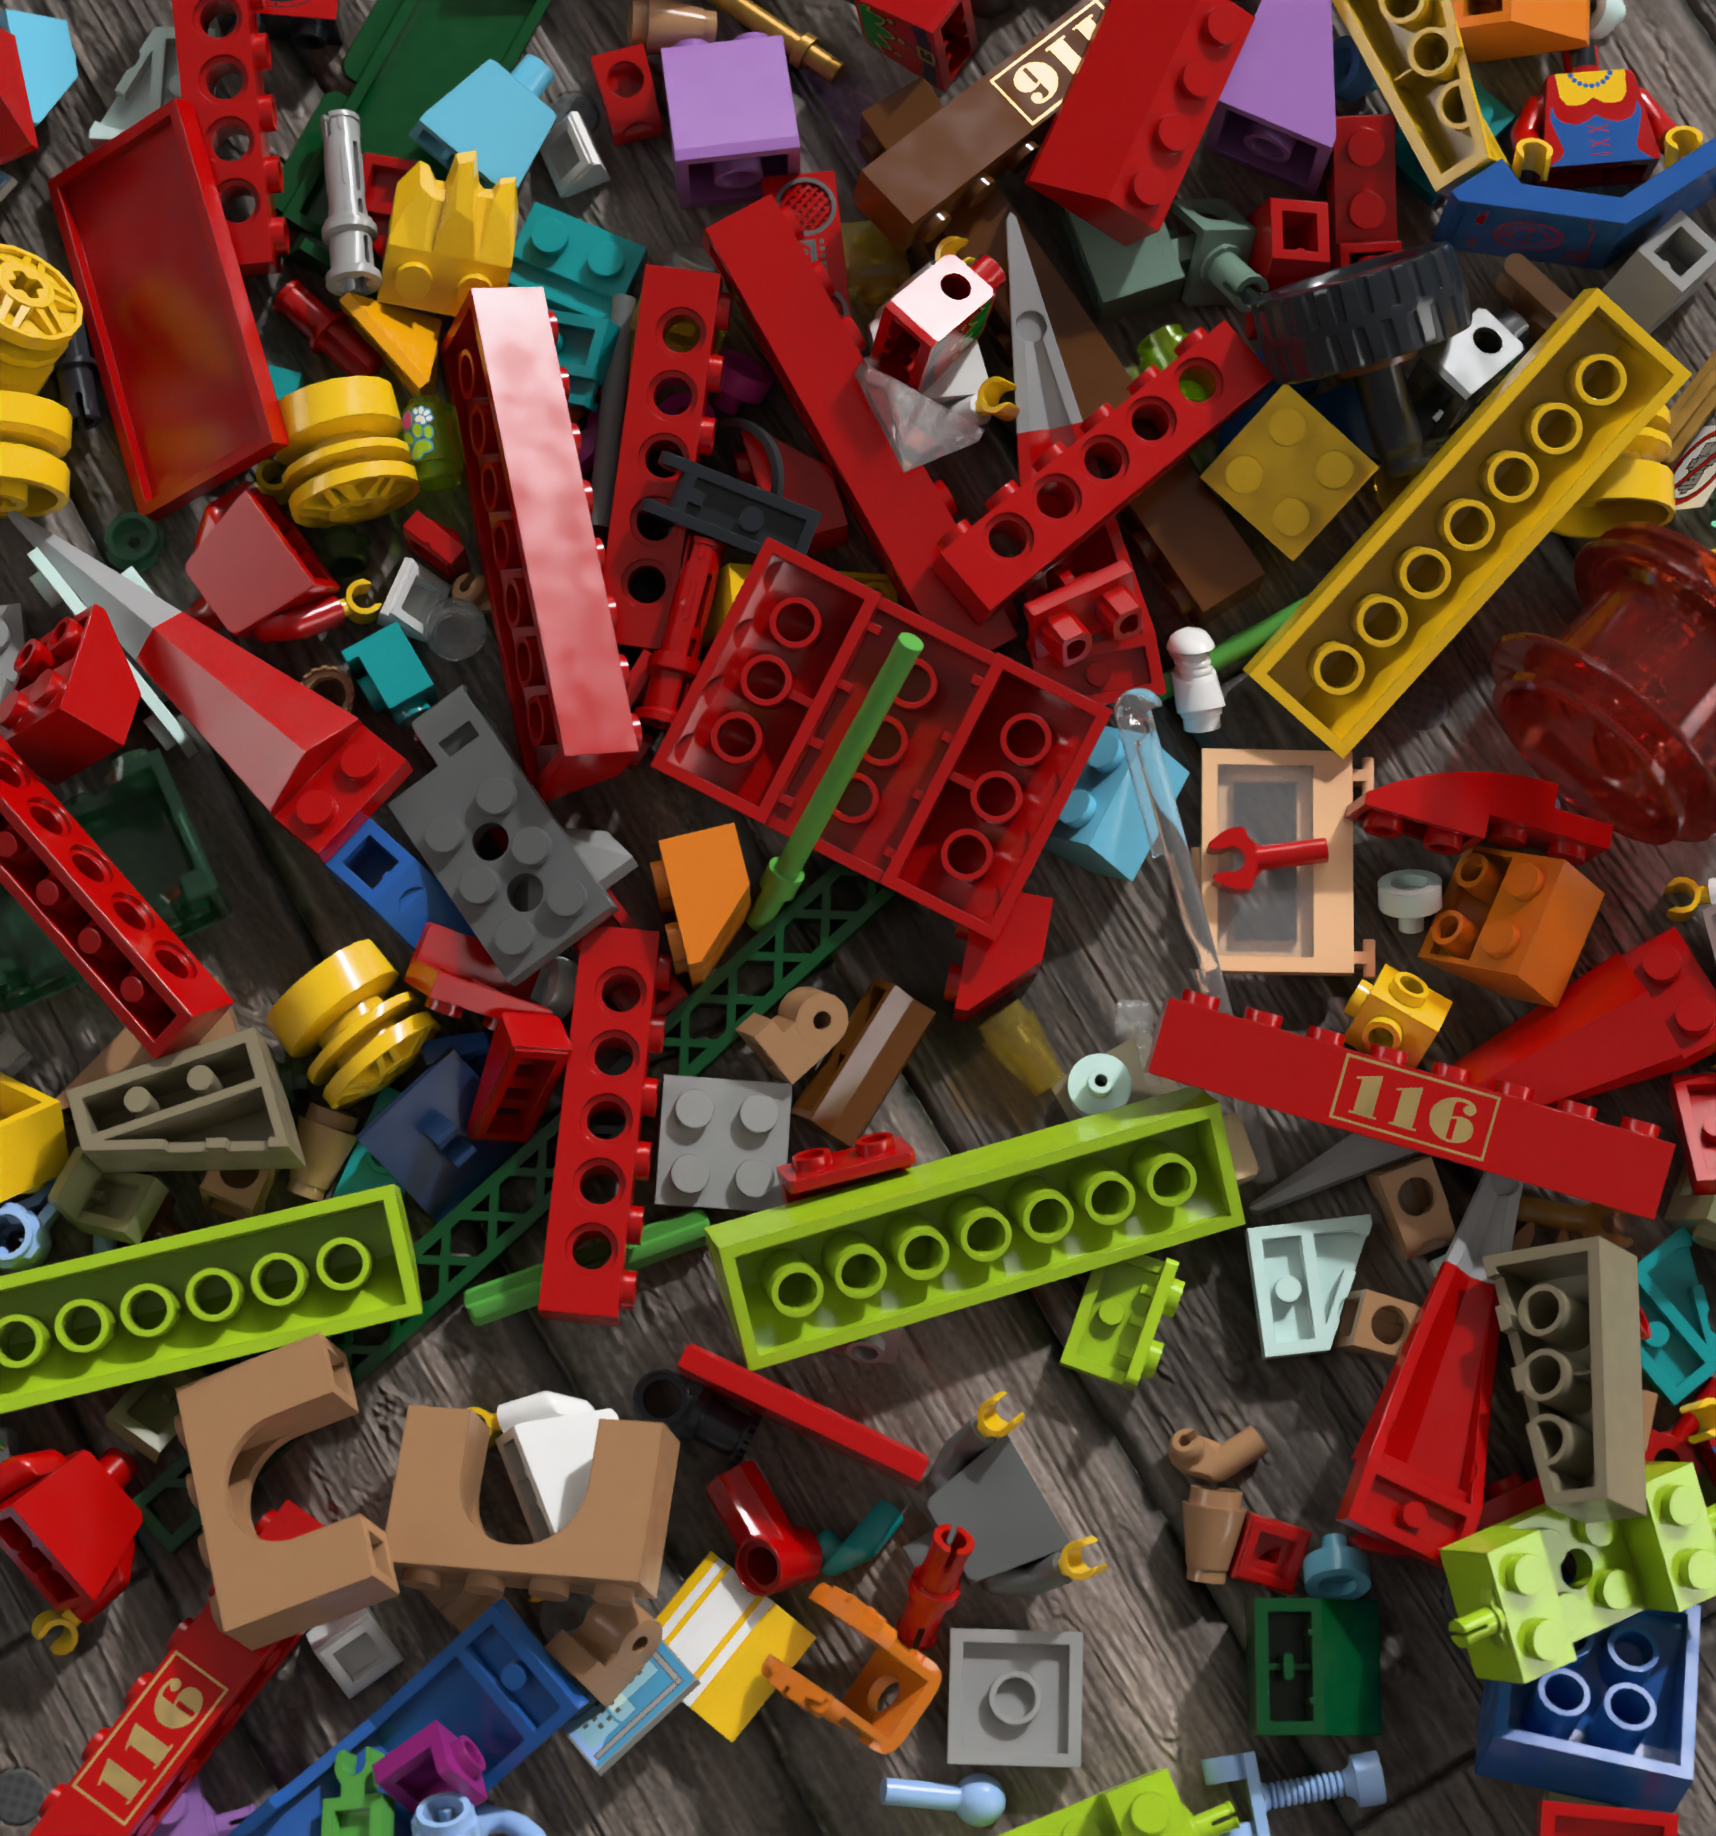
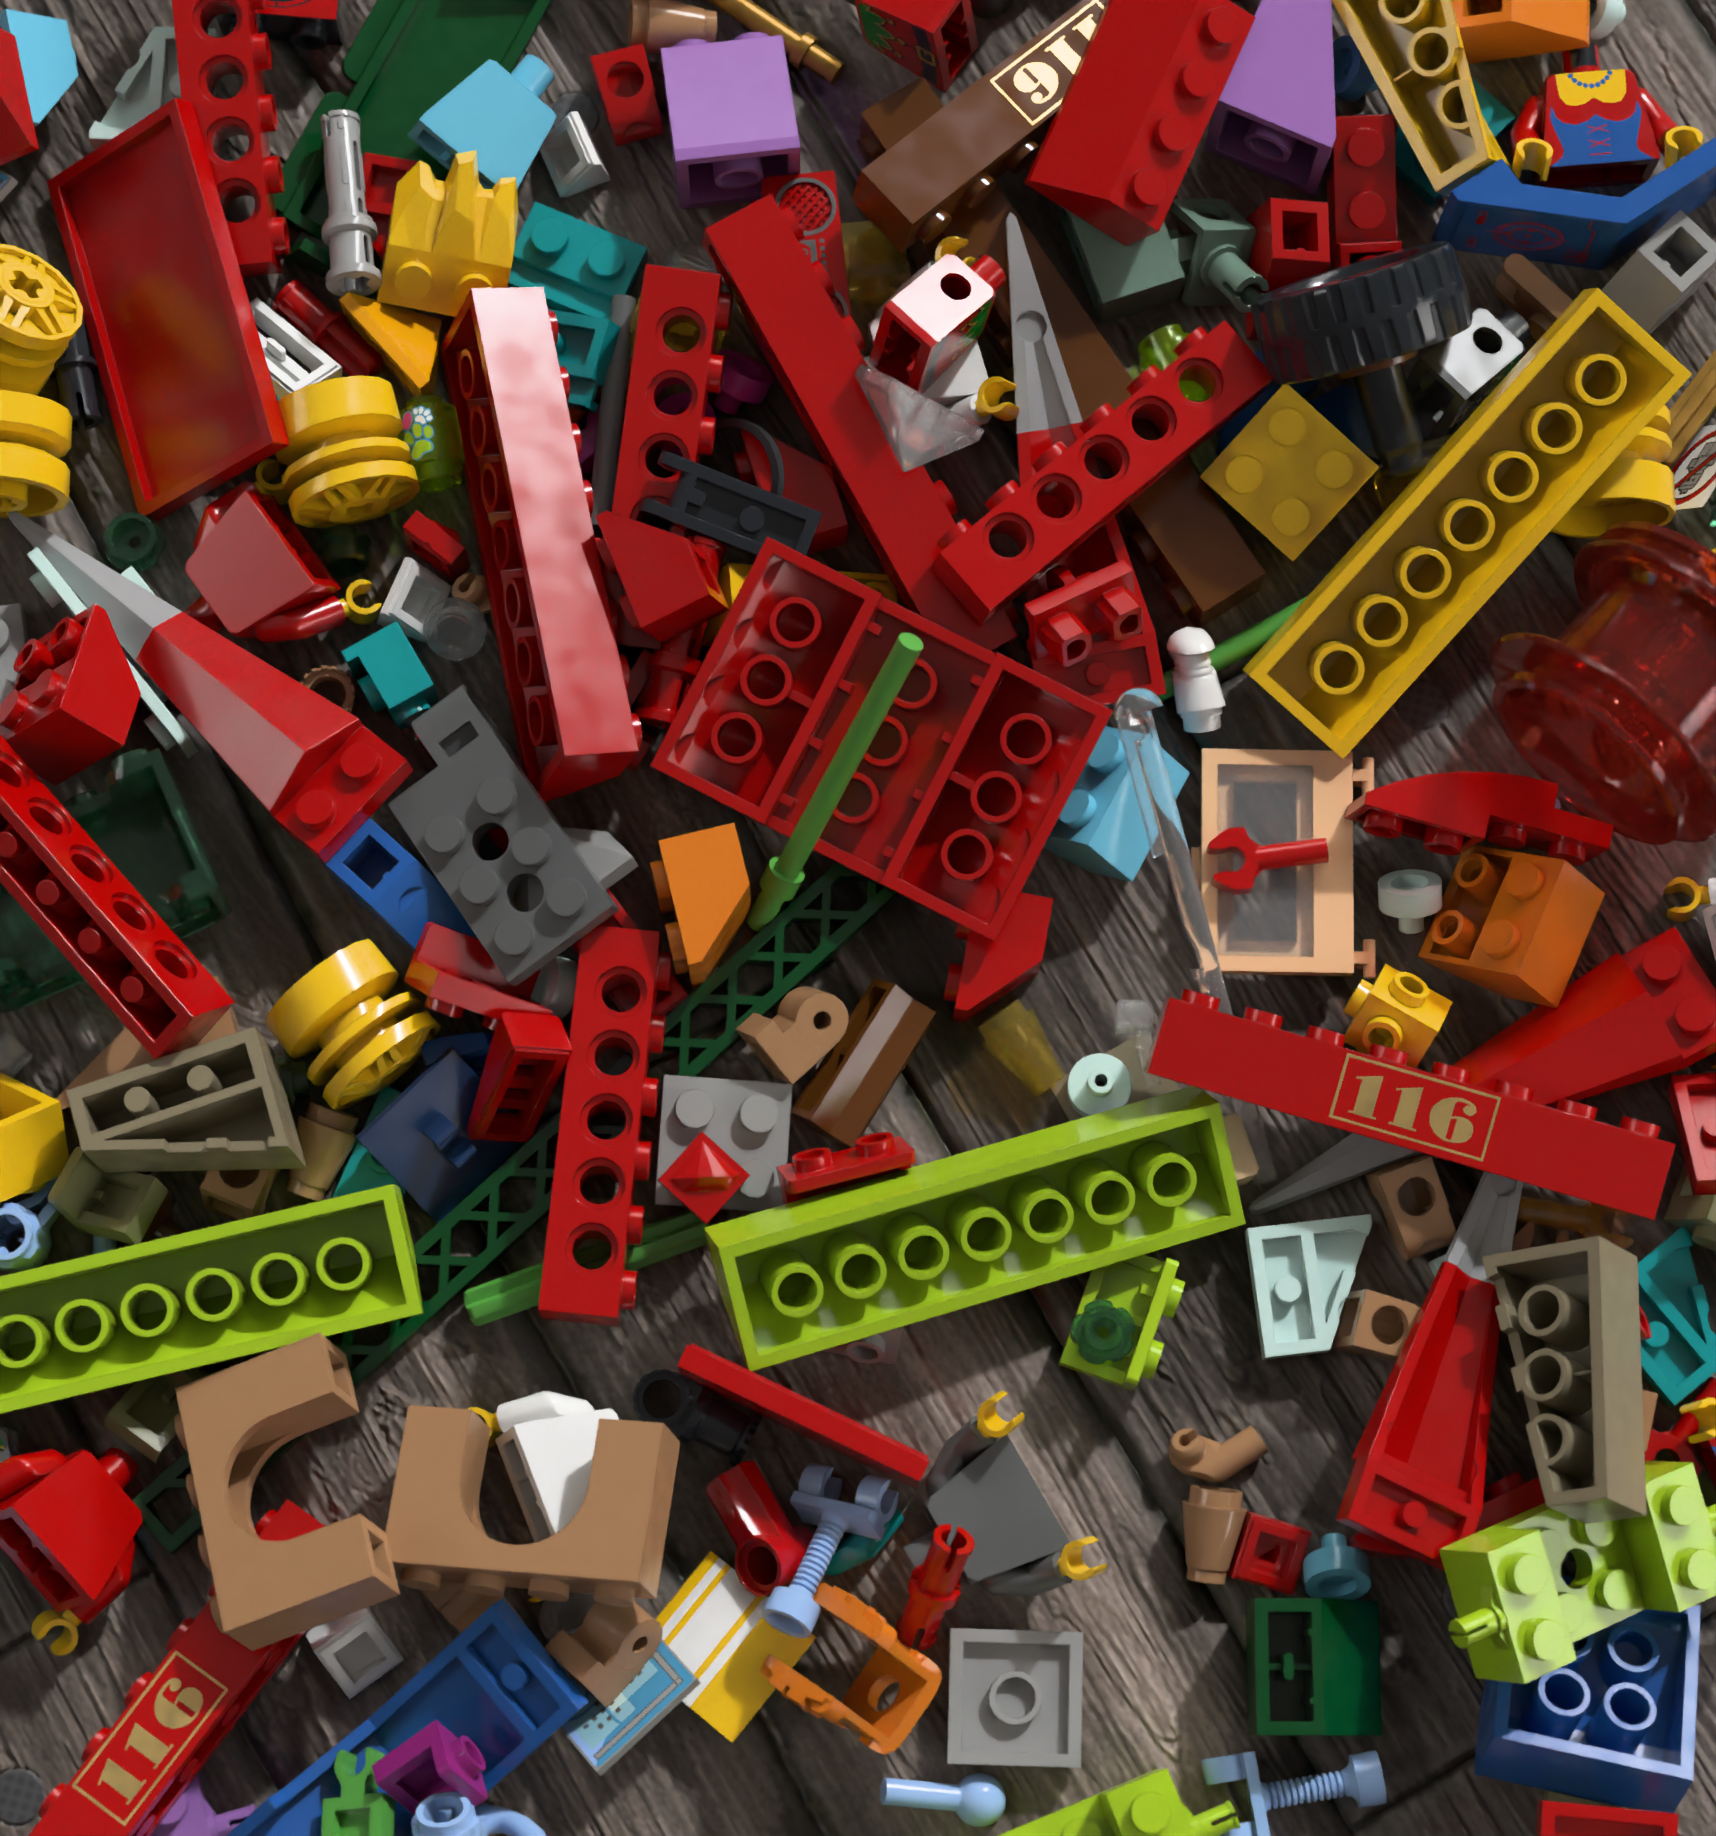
none -> white tile [250,297,342,399]
none -> red slope [595,510,730,643]
none -> red tile [656,1132,750,1224]
none -> light blue bar [761,1462,898,1638]
none -> clear green plate [1070,1300,1135,1365]

